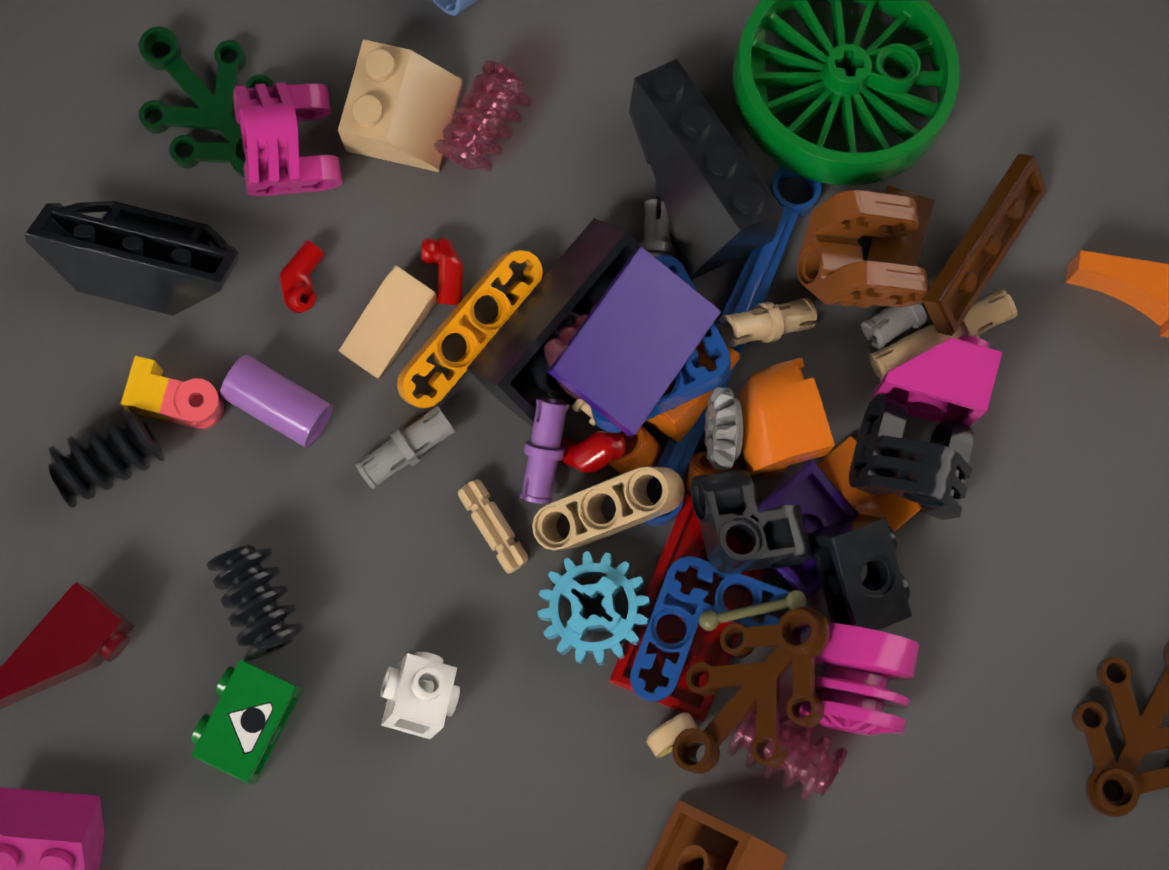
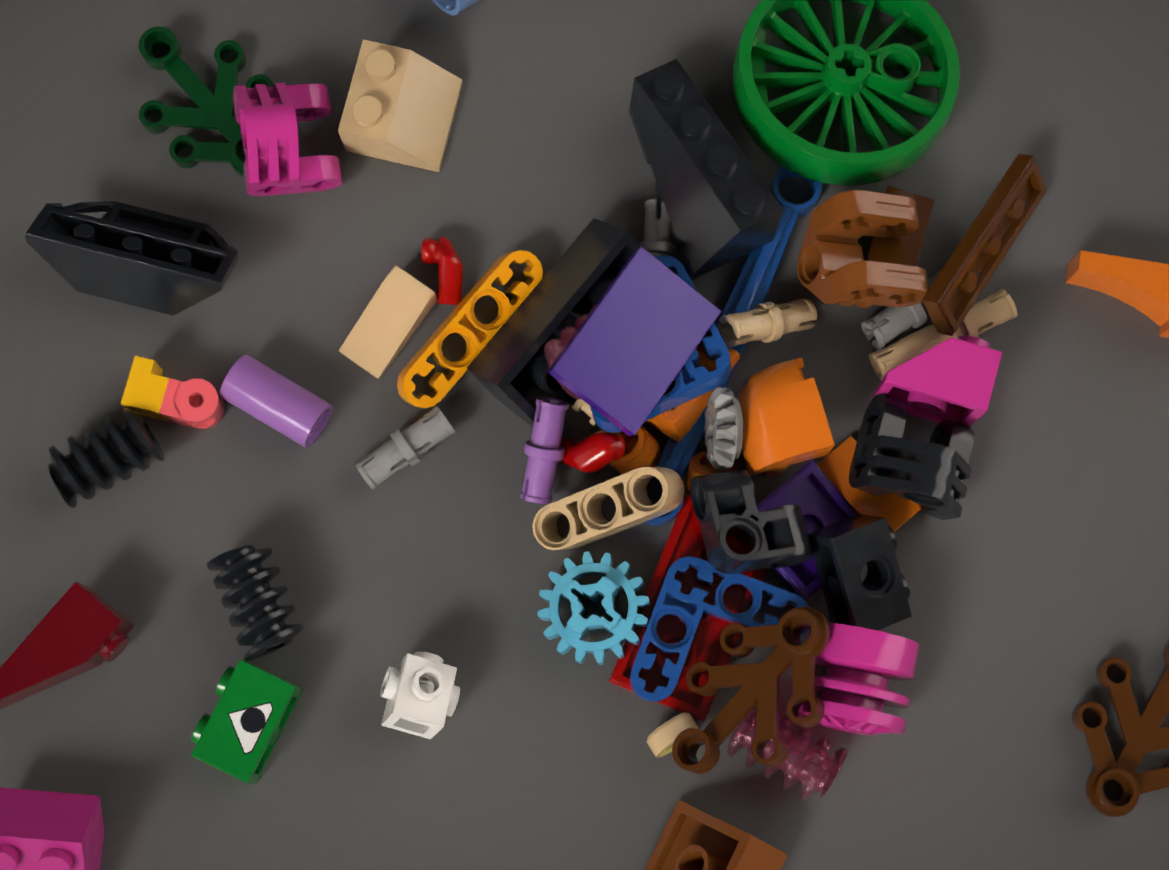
red arm [279,240,326,313] -> none
clear pink piece [434,61,533,172] -> none
tan axle [458,479,529,573] -> none
olive hinge [699,591,807,631] -> none

